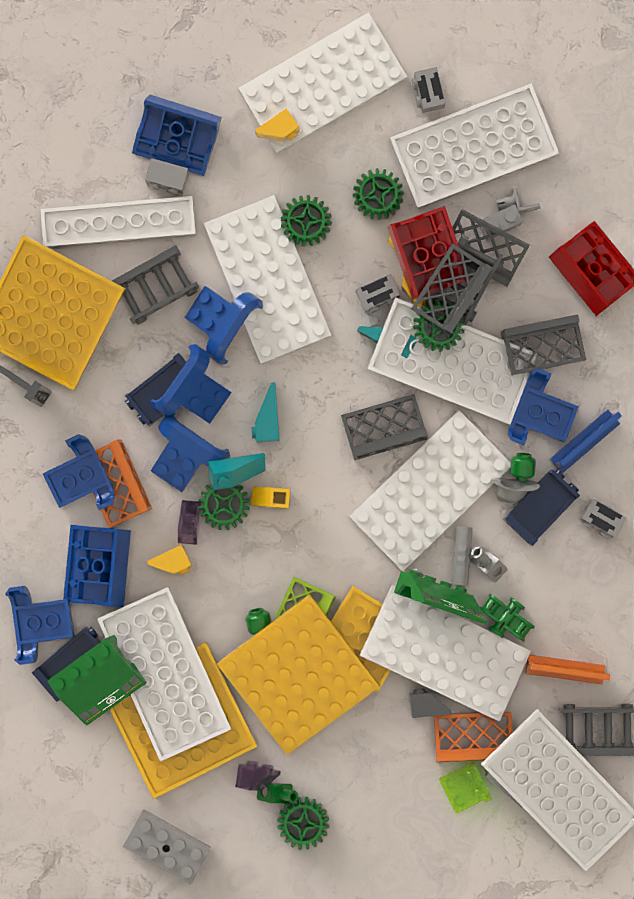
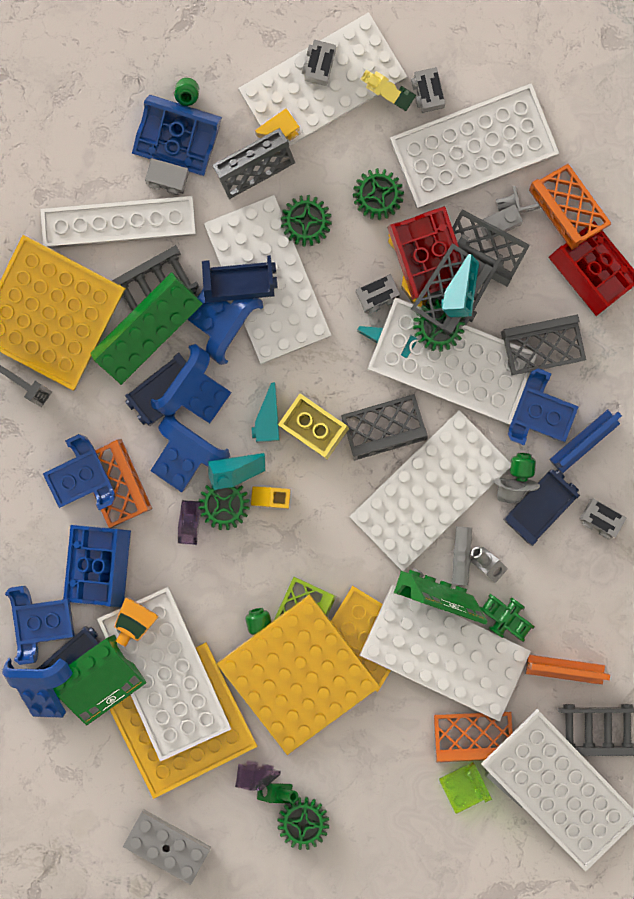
yellow slope [147,545,193,575] -> none
dark grey slope [409,689,451,718] -> none
none -> blue piece [2,658,73,718]
none -> green brick [90,272,203,385]
none -> light orange torso [114,597,159,647]
none -> green head [174,78,199,106]
none -> dark blue panel [202,255,278,303]
none -> dark grey fence [212,128,295,199]
none -> light yellow brick [278,394,349,460]
none -> brick [302,39,336,86]
none -> light yellow hips [360,70,416,111]
none -> slope [441,254,479,317]
none -> orange fence [529,164,611,250]

